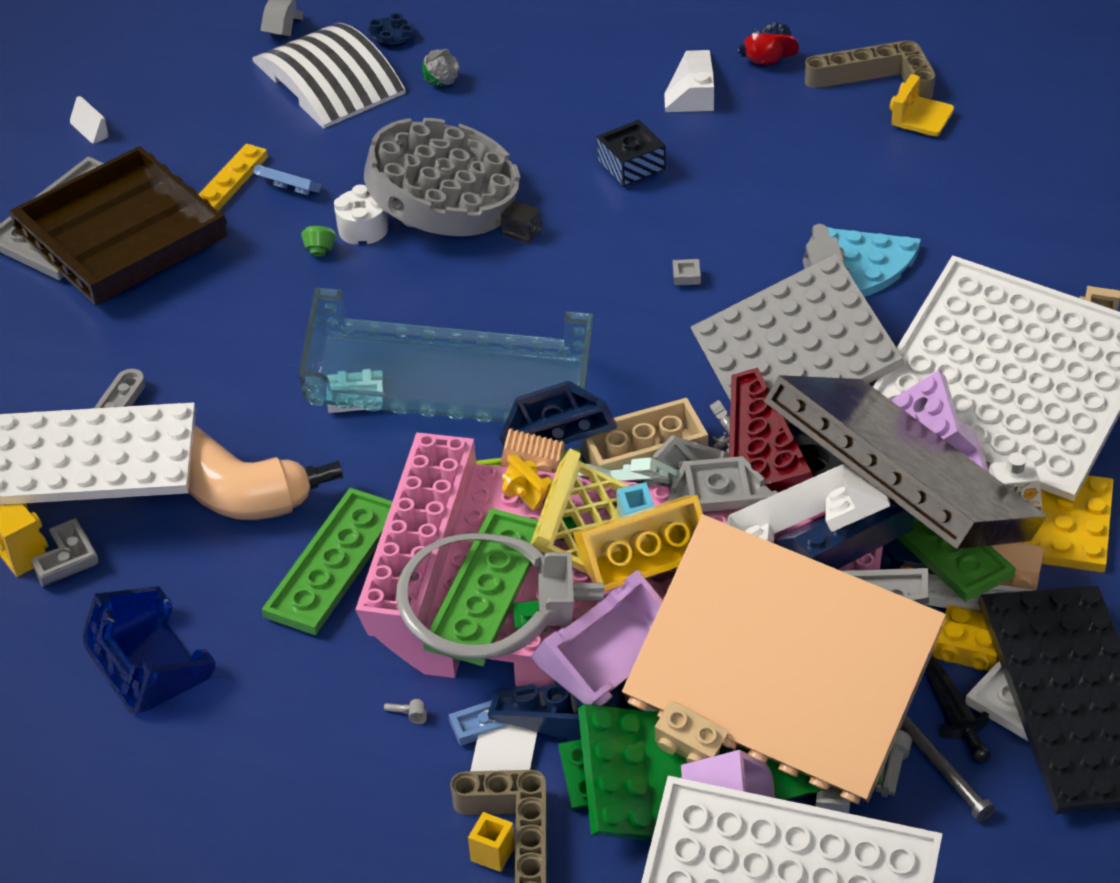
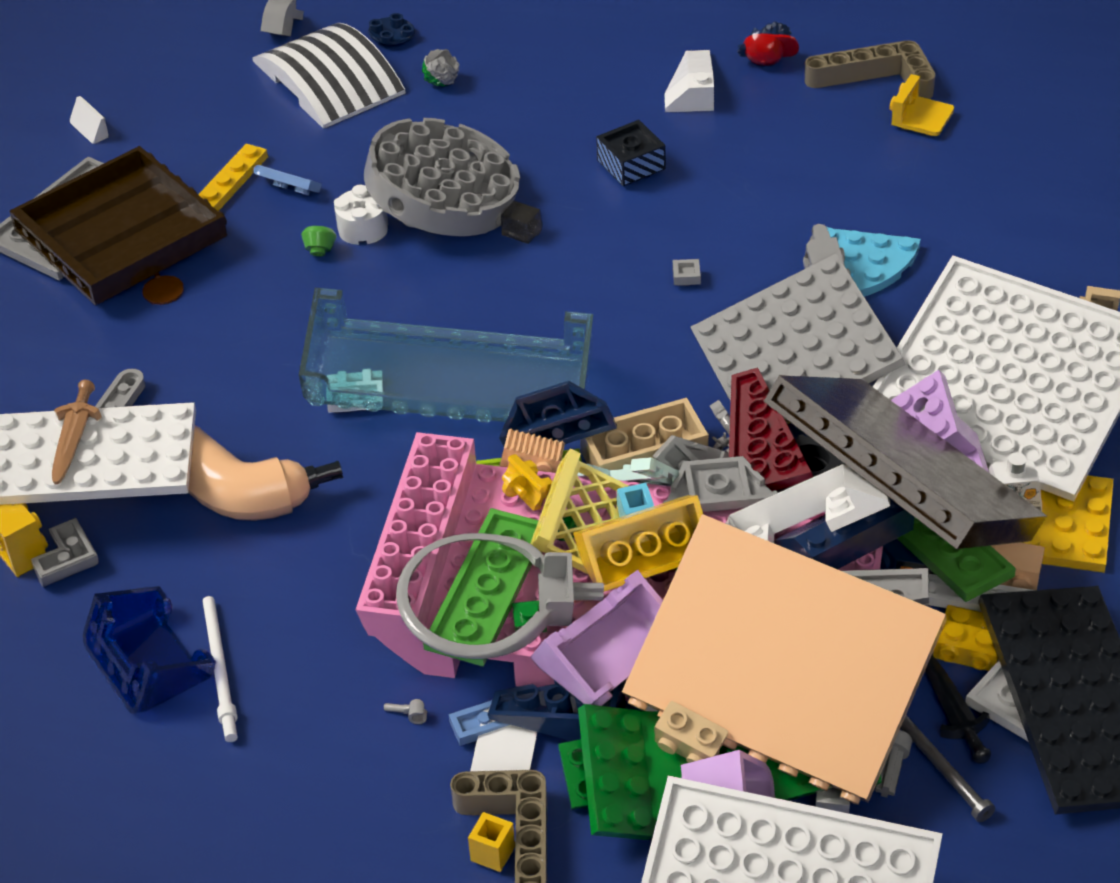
bright green plate [262,488,393,635] -> none
none -> medium nougat sword [52,379,102,484]
none -> reddish brown piece [142,272,184,305]
none -> white bar [203,596,238,742]

